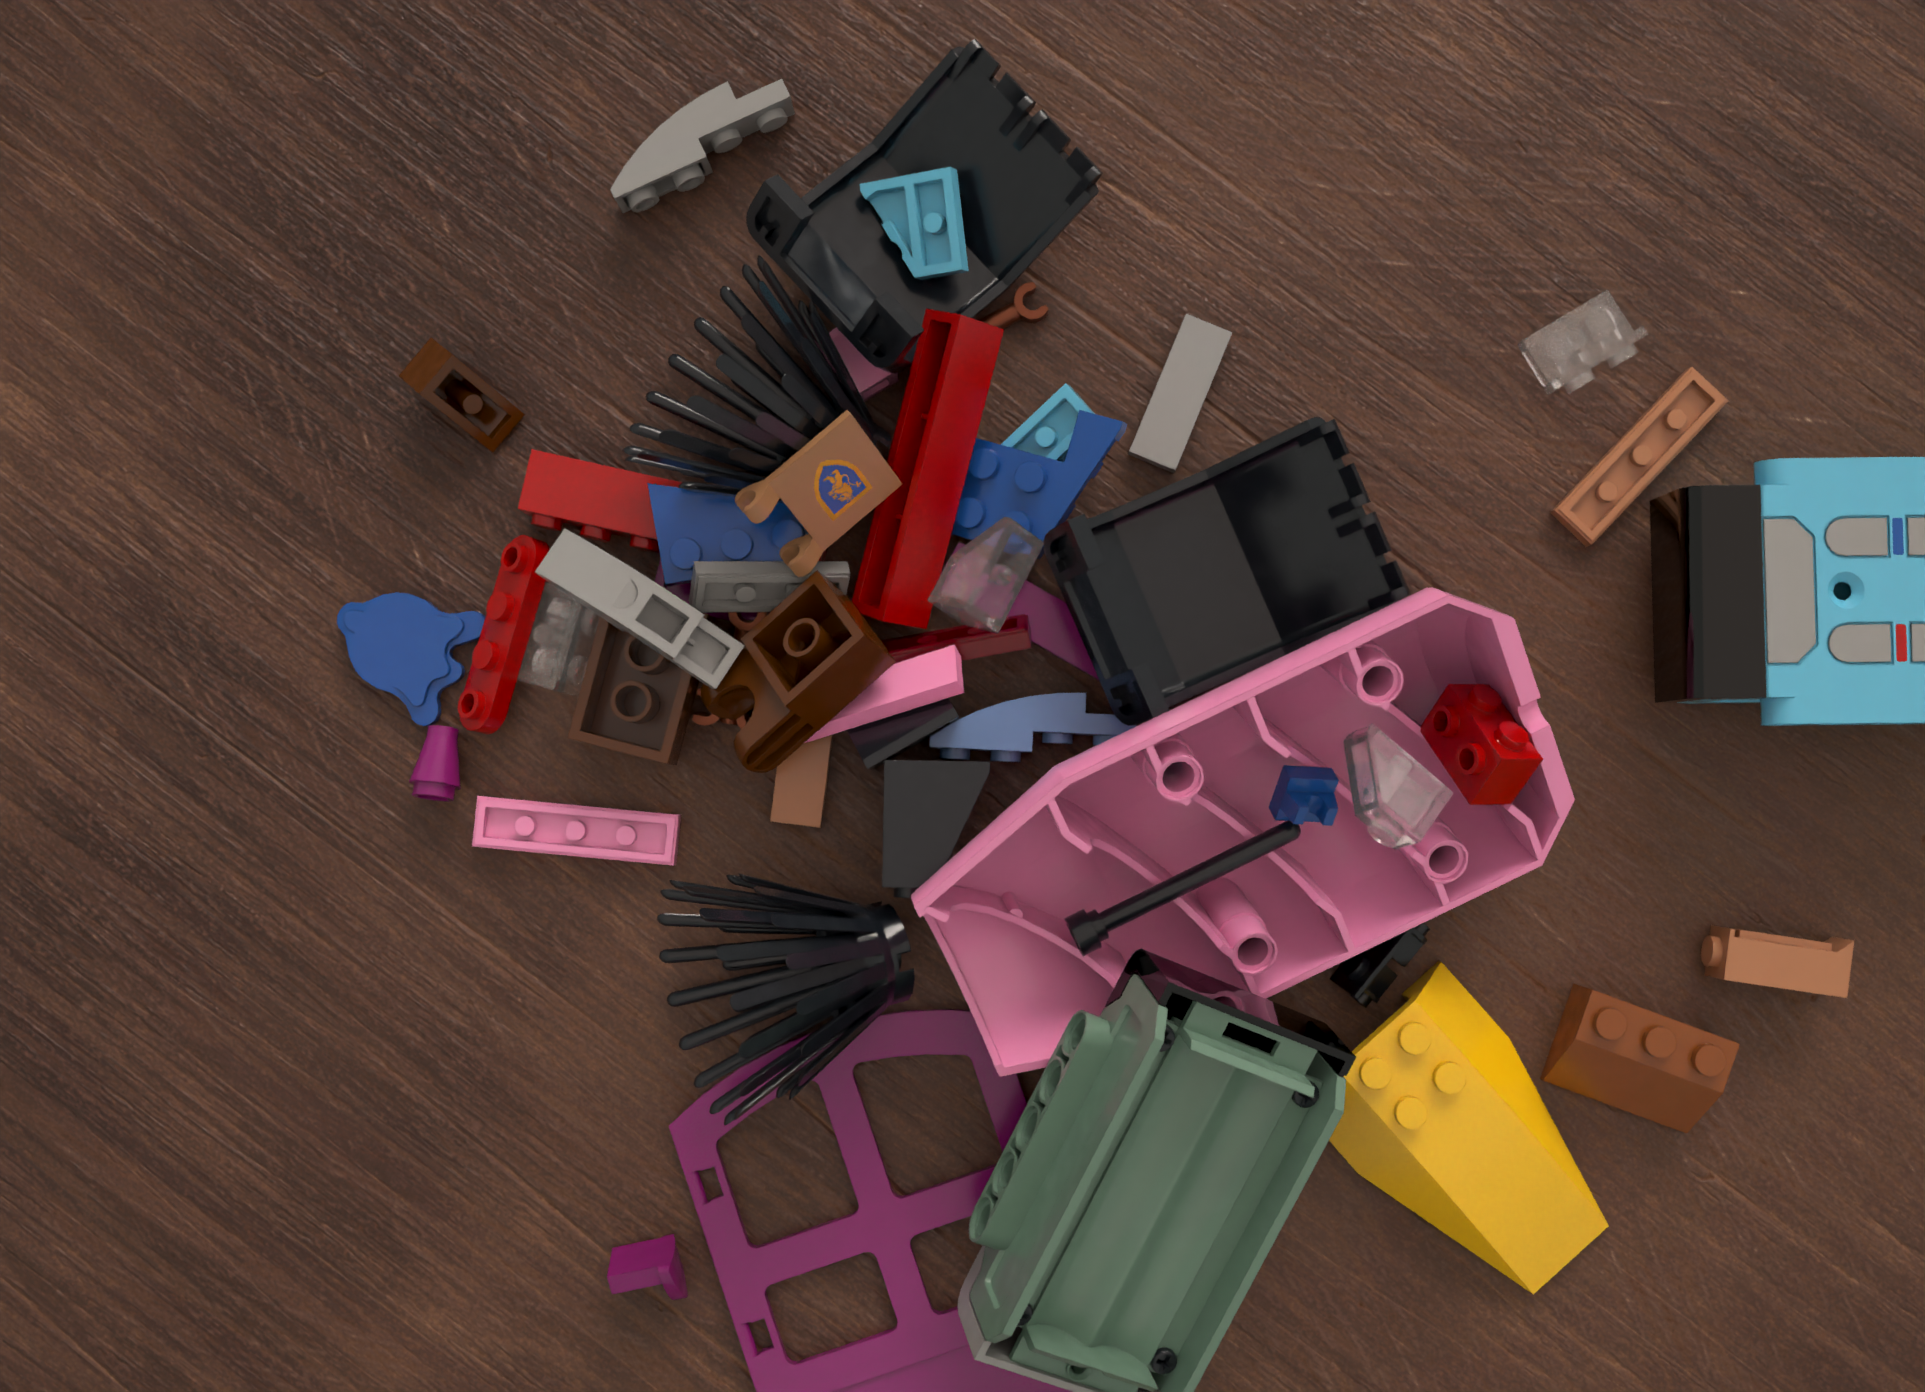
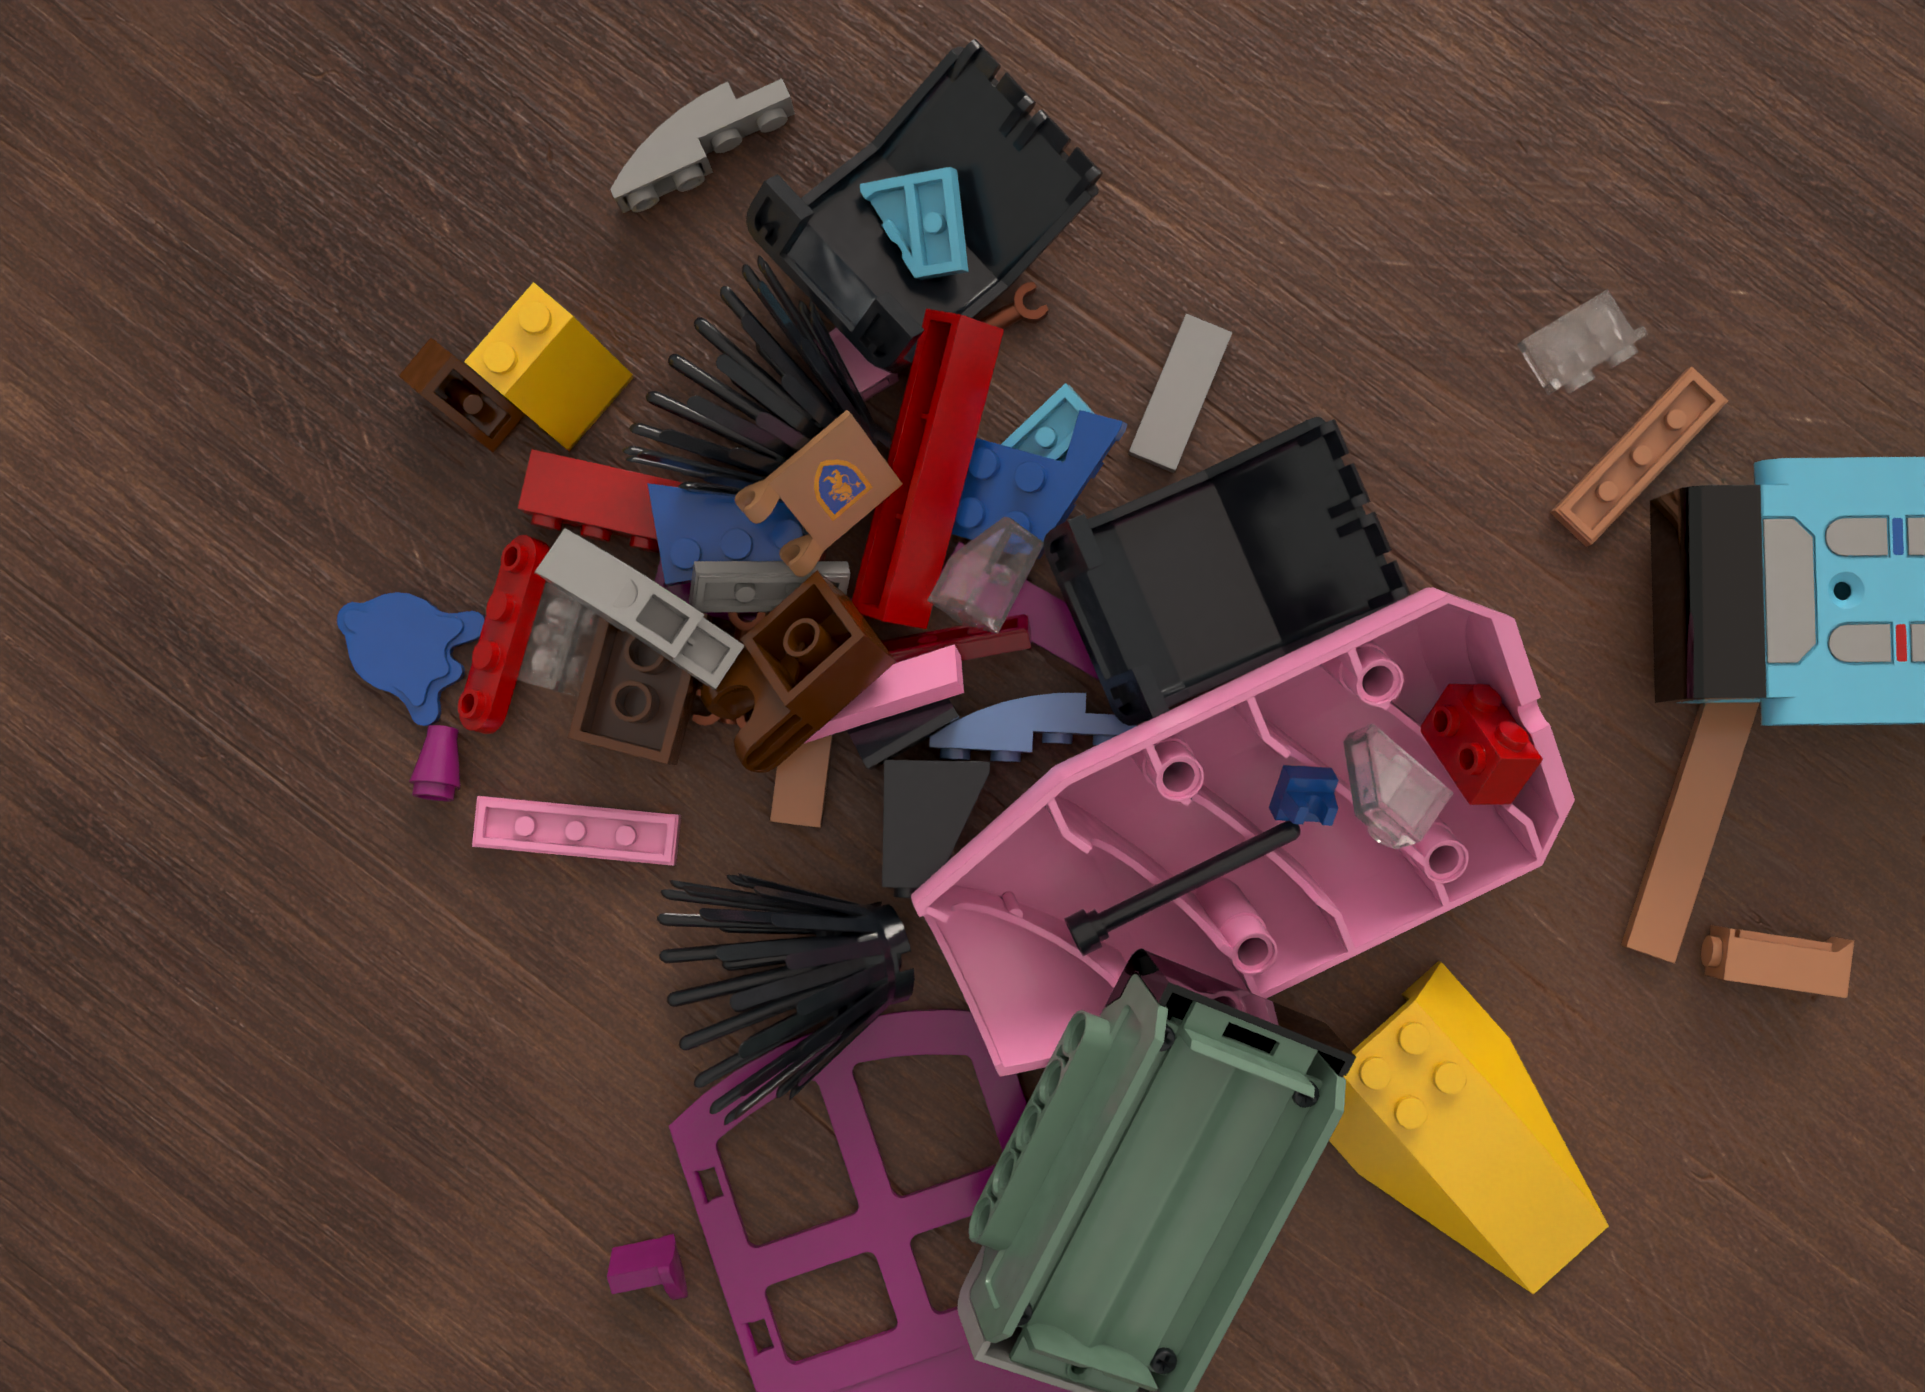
black hinge [1330,923,1430,1008] -> none
dark orange slope [1540,984,1740,1133] -> none
none -> yellow slope [464,282,634,452]
none -> nougat tile [1621,692,1763,963]

